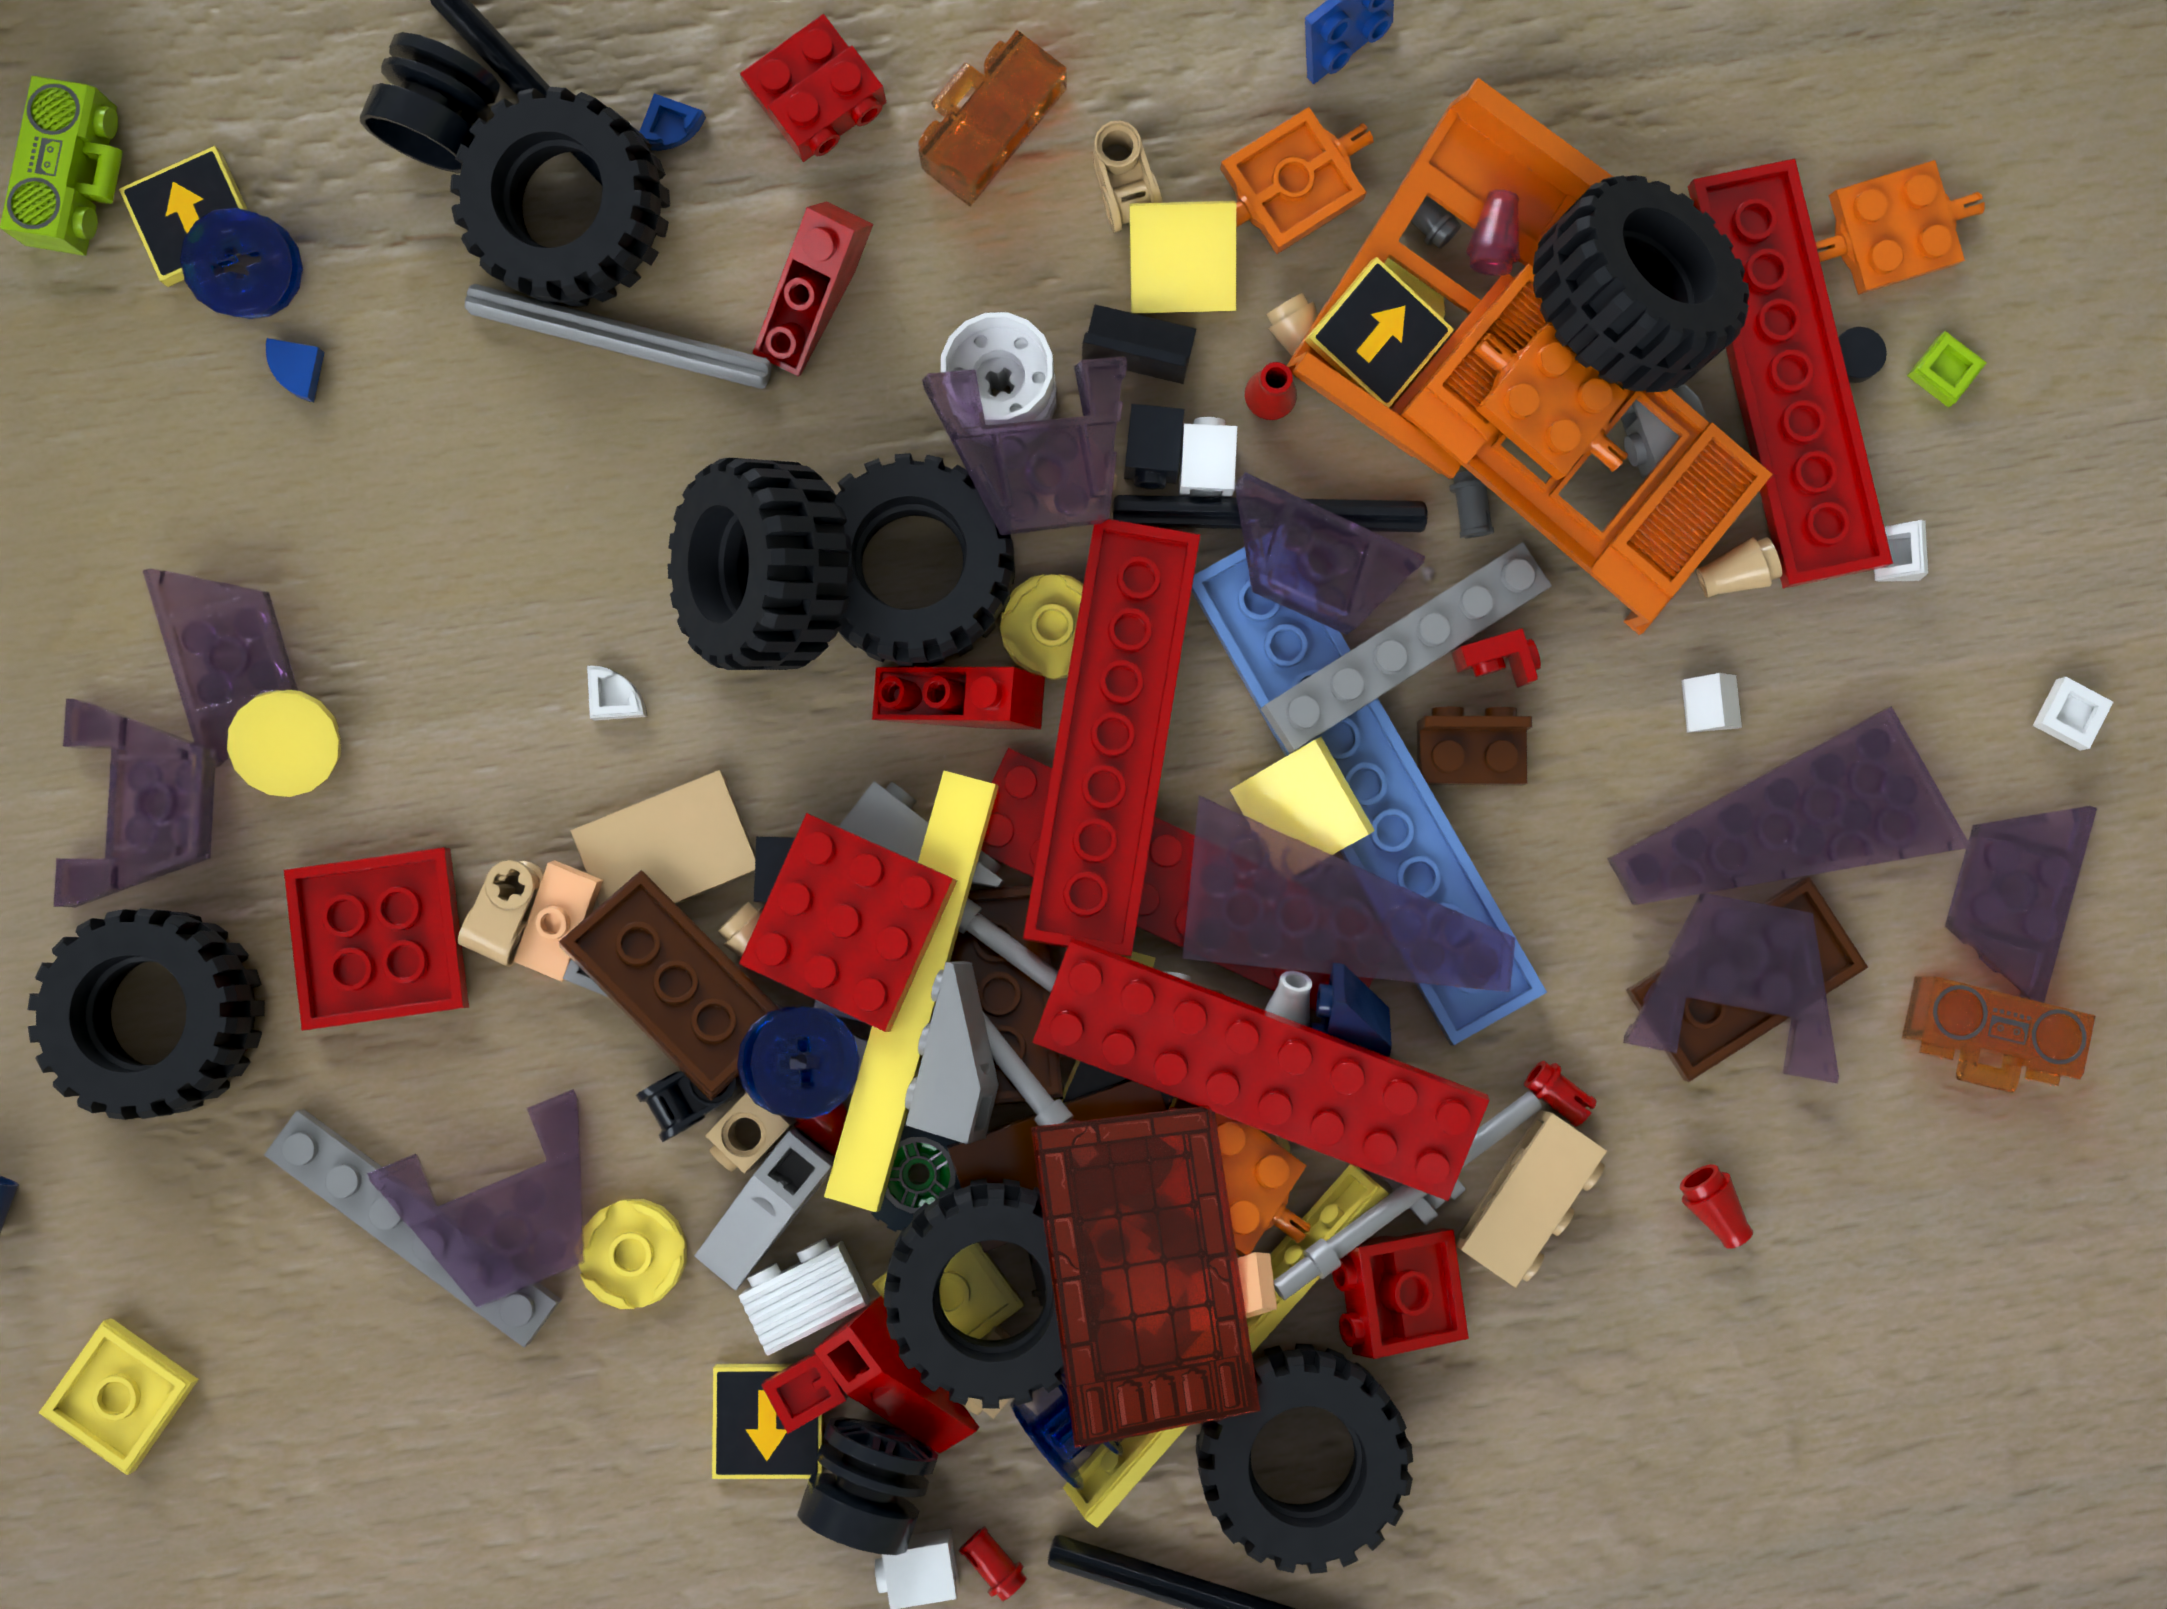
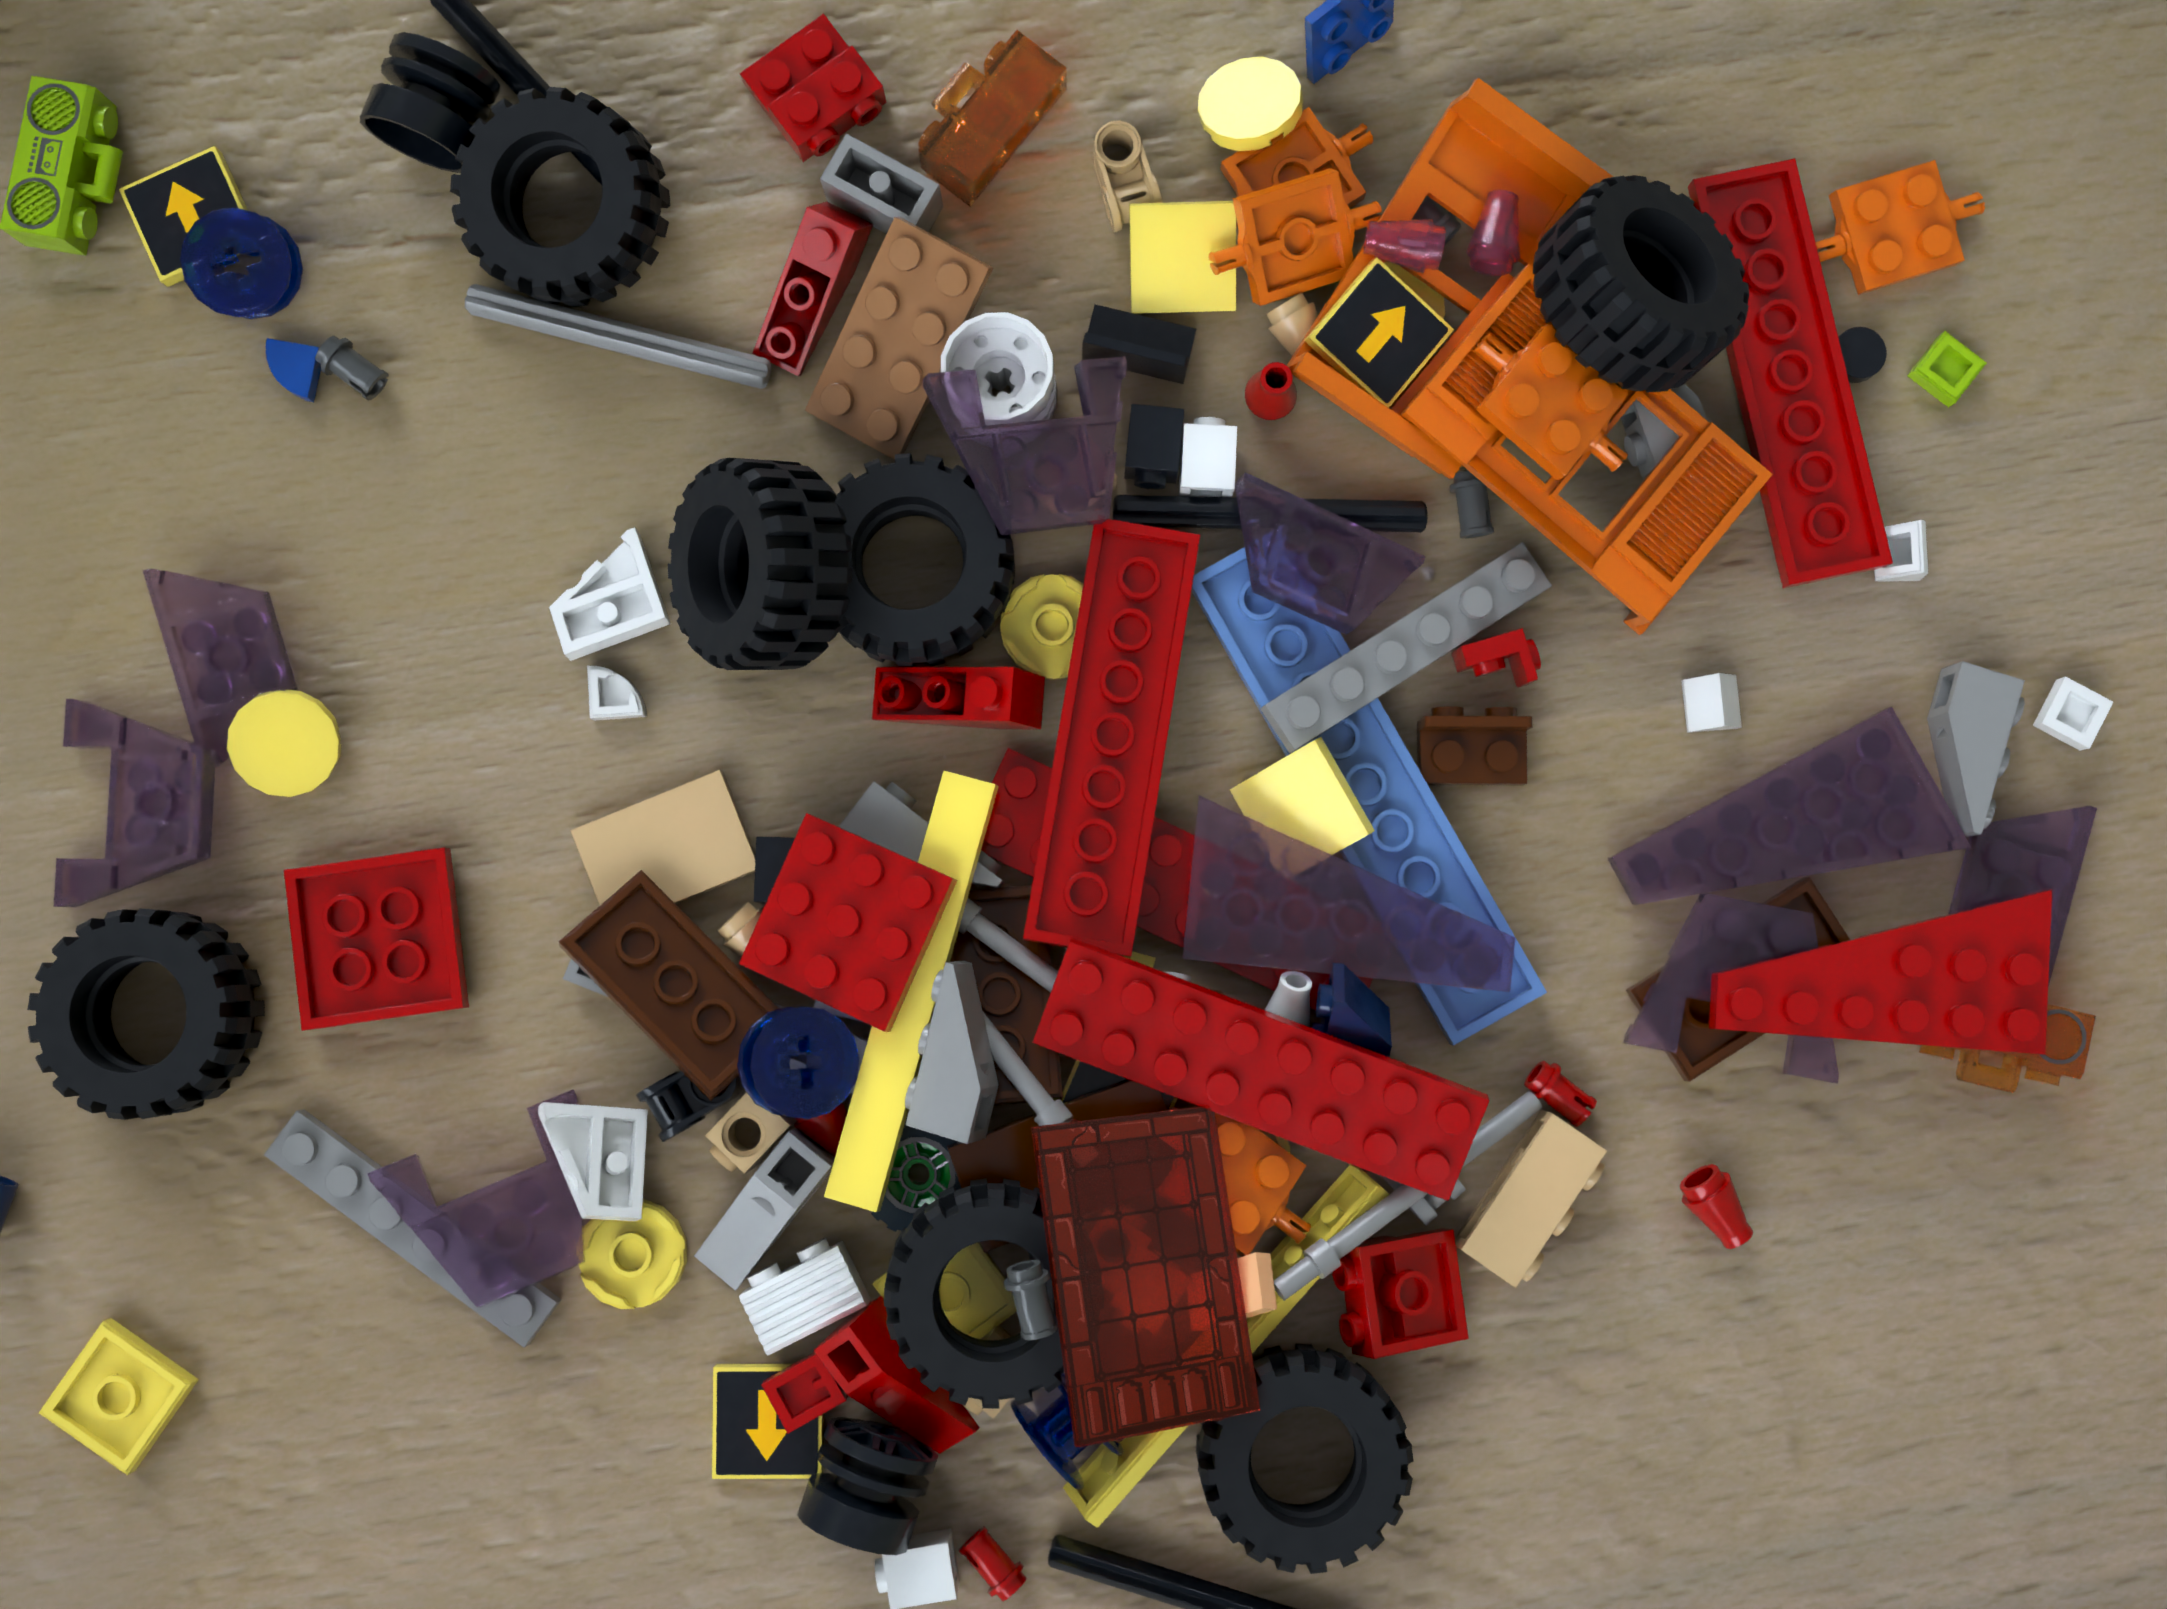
tan piece [458,860,544,967] -> none
light nougat plate [514,860,603,982] -> none
blue tile [639,93,706,151] -> none
tan cone [1696,537,1782,598] -> none
none -> dark grey pin [315,336,389,401]
none -> white wing [538,1102,648,1221]
none -> white wing [549,527,670,661]
none -> medium nougat plate [805,217,993,460]
none -> light grey brick [820,133,943,234]
none -> dark grey pin [1004,1260,1058,1340]
none -> light yellow tile [1198,57,1303,151]
none -> orange plate [1209,168,1382,306]
none -> clear pink cone [1363,219,1446,274]
none -> red wing [1709,890,2052,1055]
none -> light grey slope [1927,661,2025,838]

